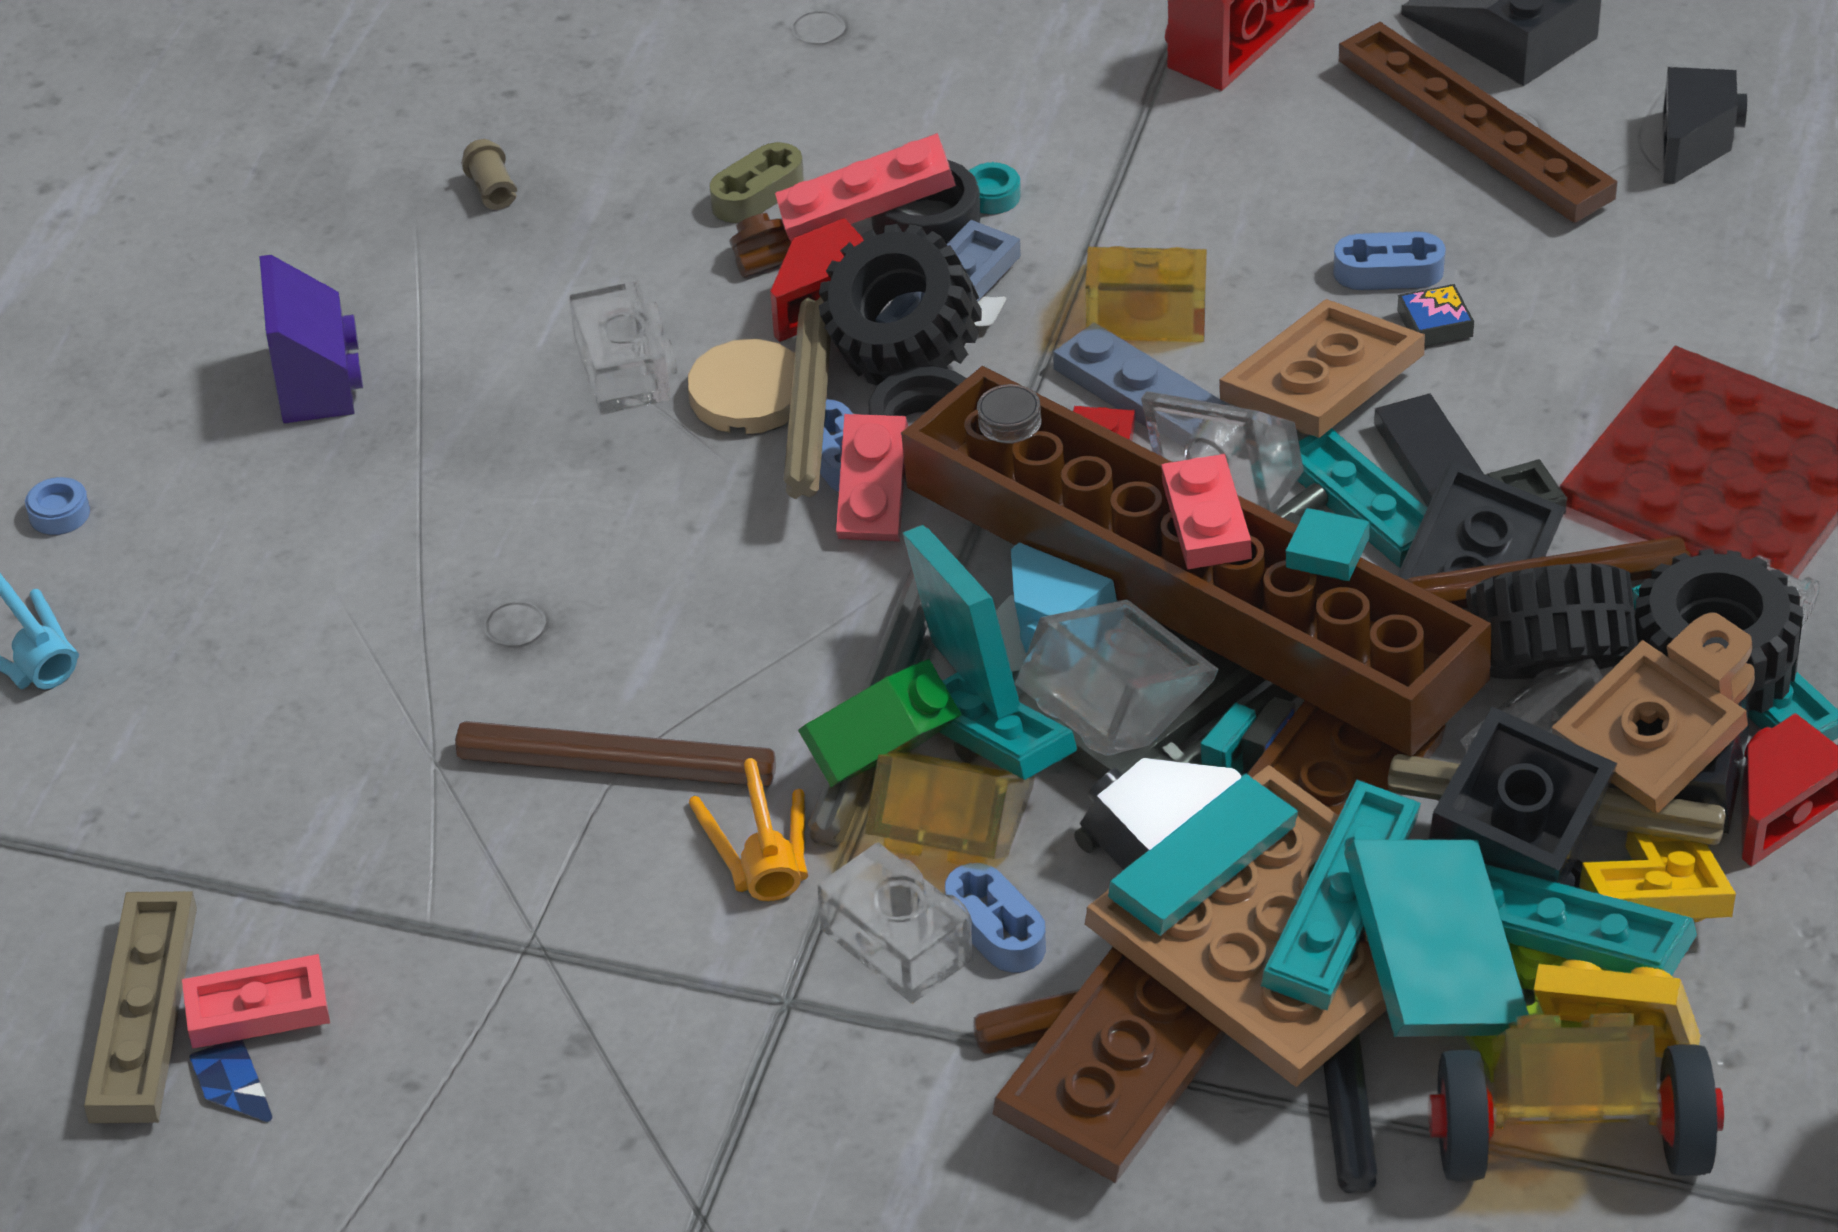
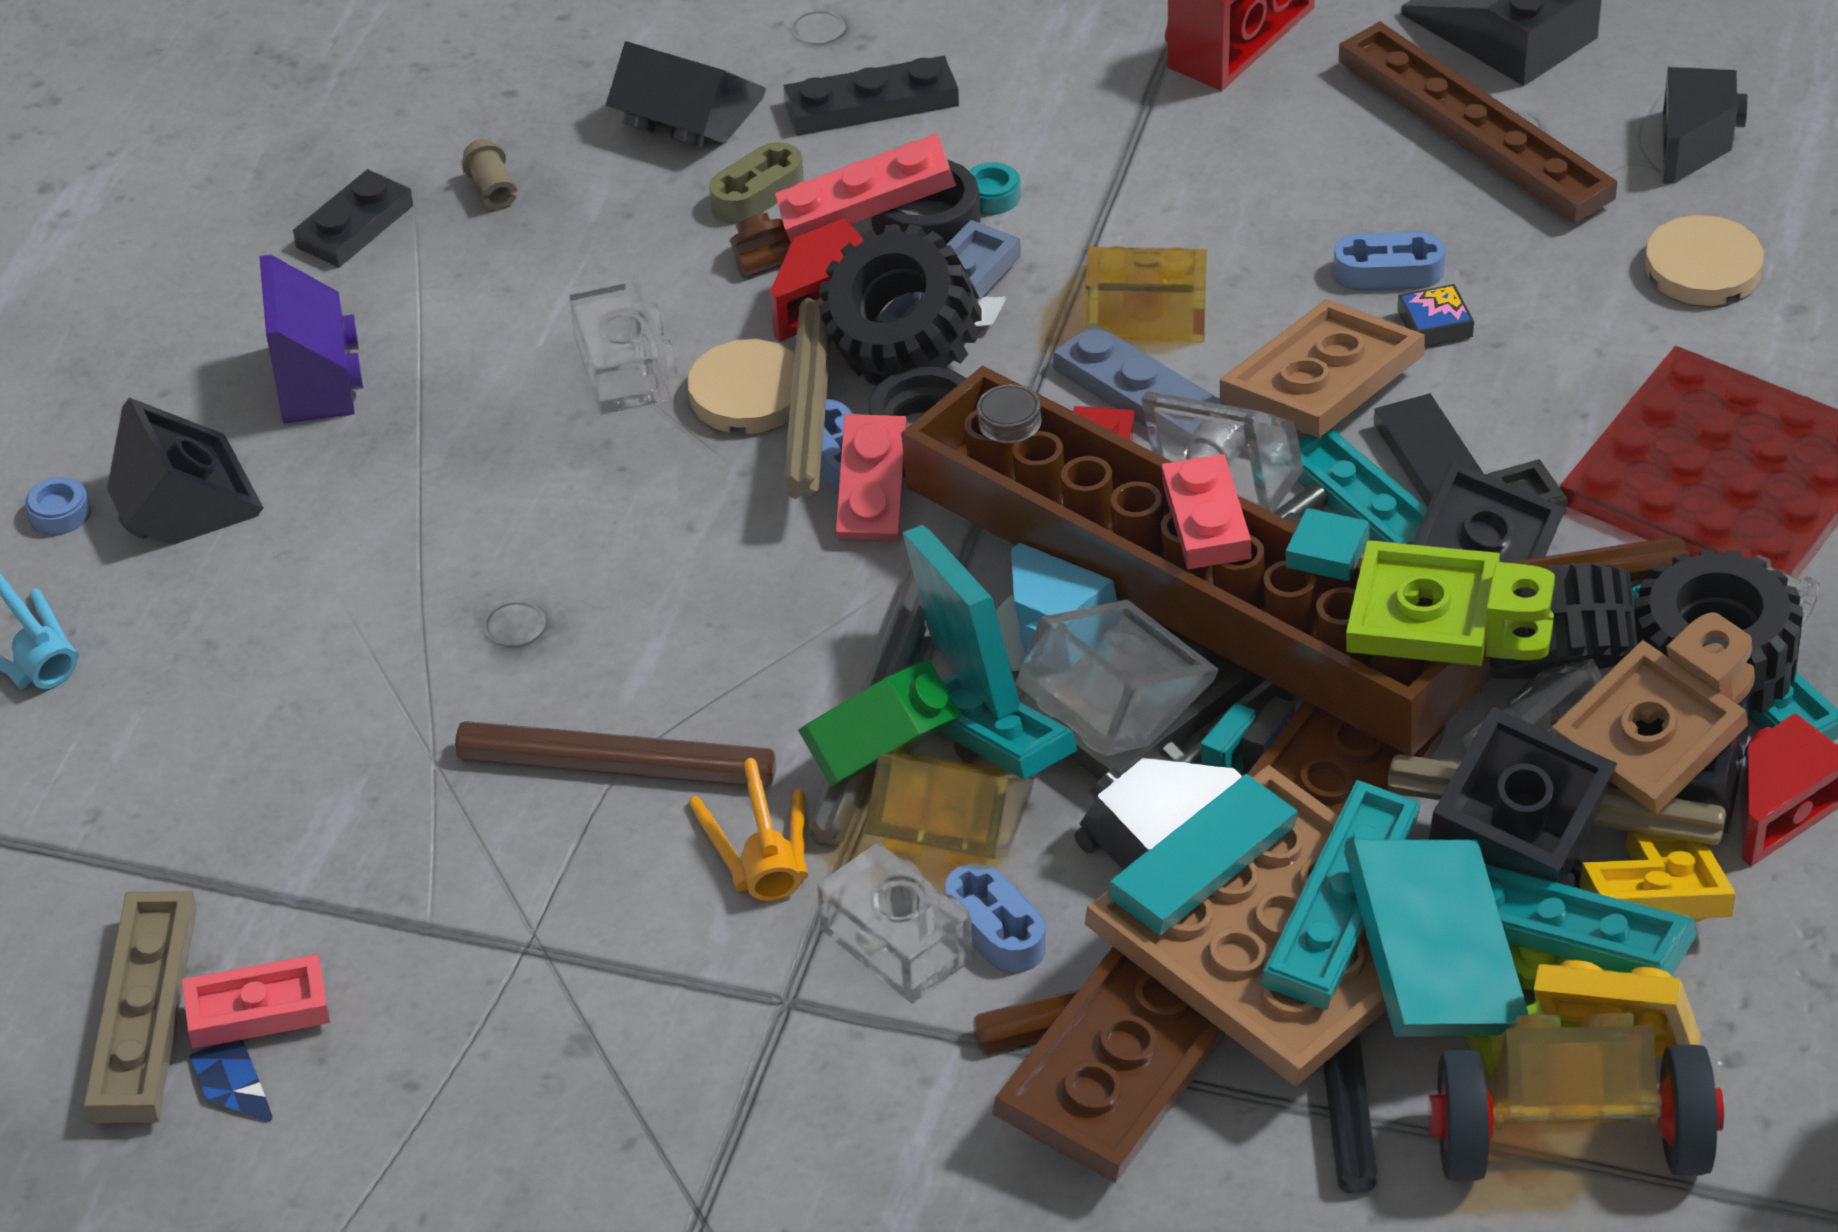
none -> black slope [107,398,264,545]
none -> black plate [293,169,413,268]
none -> black slope [605,41,766,148]
none -> black plate [783,55,959,136]
none -> lime plate [1346,540,1555,666]
none -> tan tile [1644,214,1764,306]

